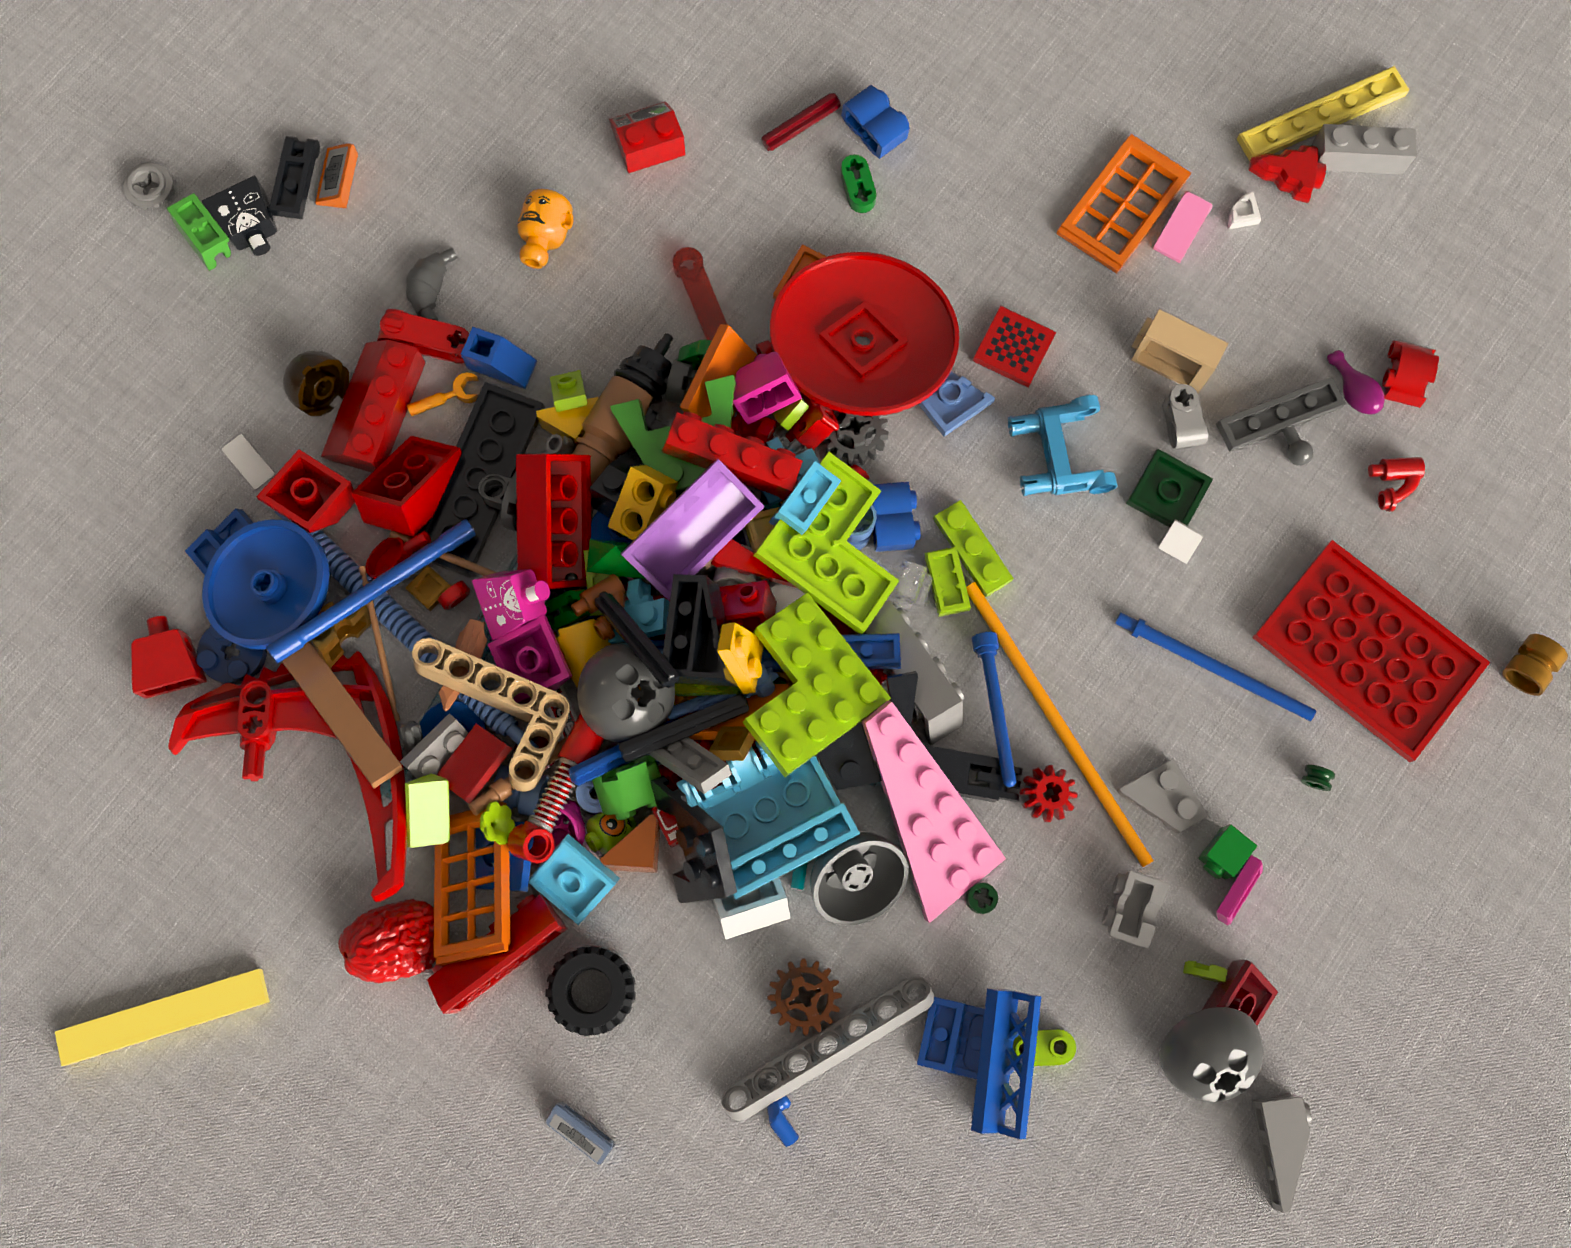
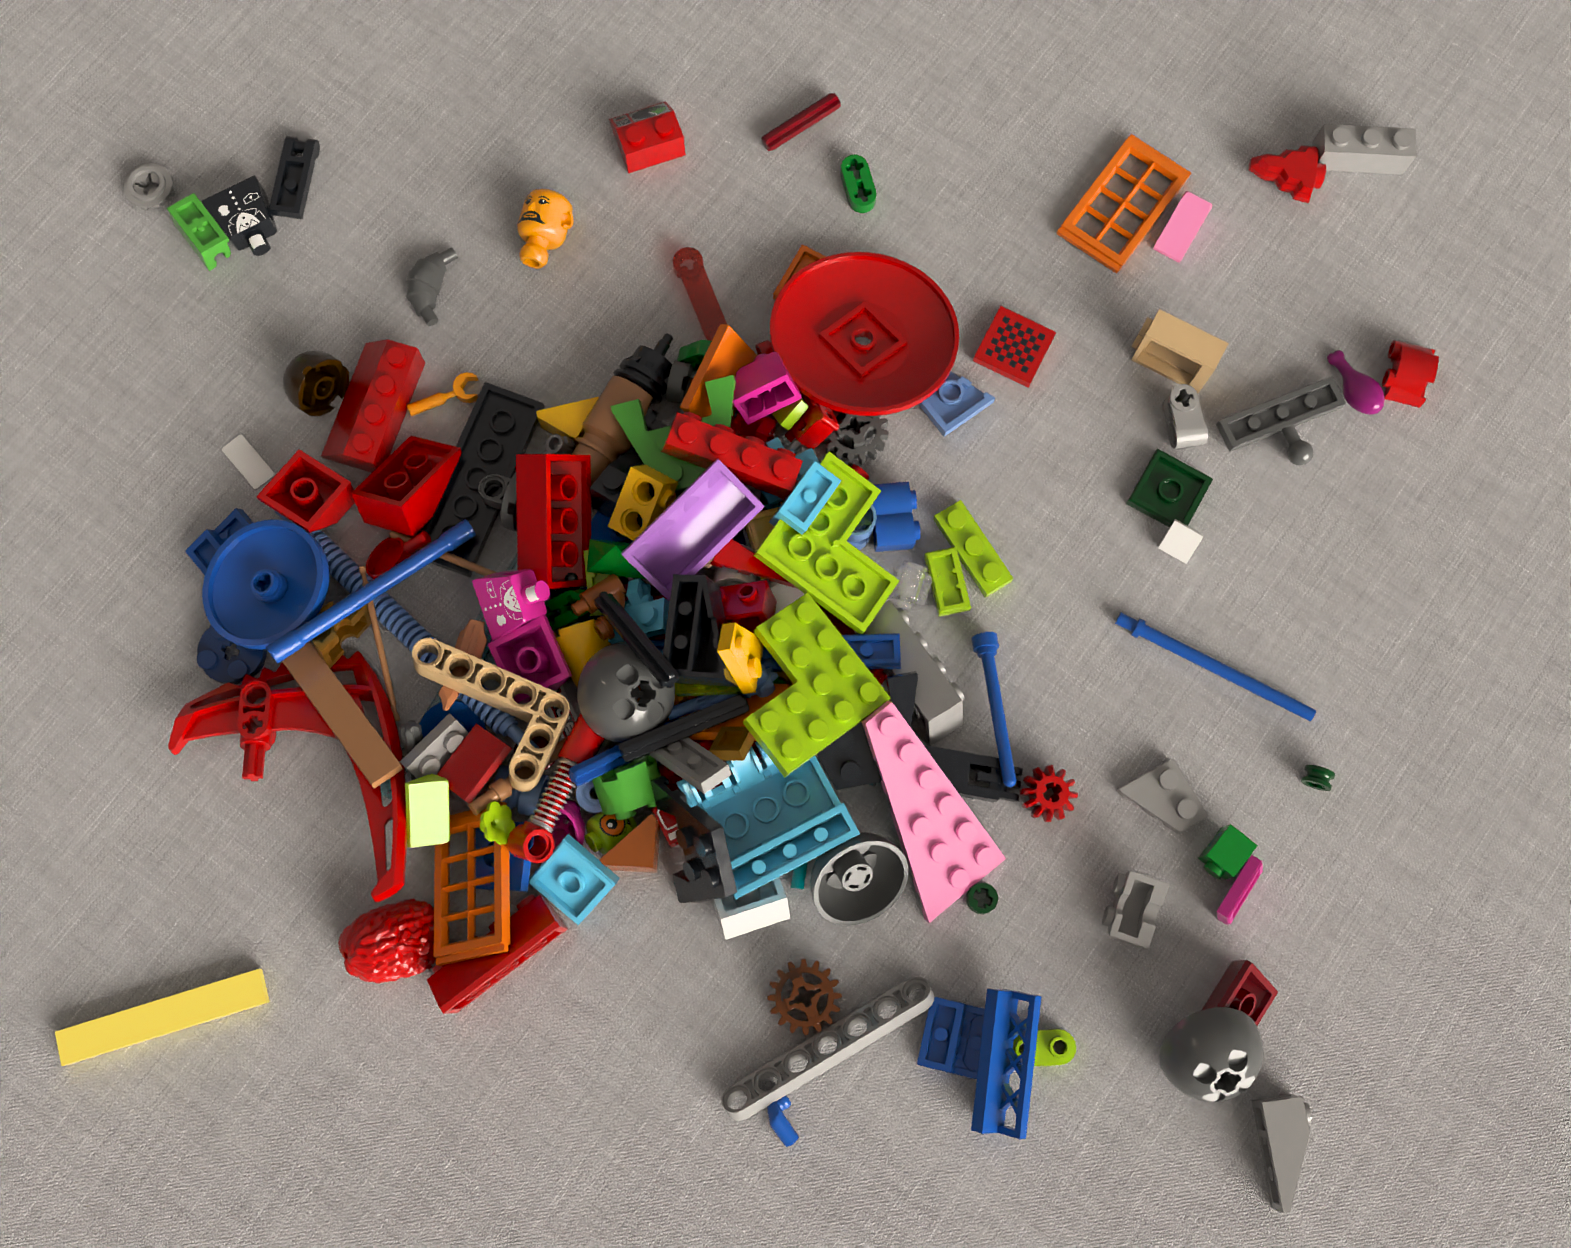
red torso [131,616,207,699] -> none
slope [315,143,358,209] -> none
red piece [377,309,469,364] -> none
pearl gold tile [405,565,451,612] -> none
red tile [437,580,470,610] -> none
blue slope [461,327,537,389] -> none
black tyre [545,946,636,1036] -> none
sand blue slope [546,1102,616,1165] -> none
lime plate [550,370,588,412] -> none
blue brick [841,85,910,159] -> none
light orange piece [966,582,1154,868] -> none
dark azure connector [1008,395,1118,496] -> none
lime tile [1183,960,1228,982] -> none
white tile [1228,192,1261,229] -> none
light yellow tile [1237,66,1409,161] -> none
red plate [1252,540,1490,762] -> none
red plant [1368,457,1425,512] -> none
pearl gold wheel [1503,634,1568,696] -> none

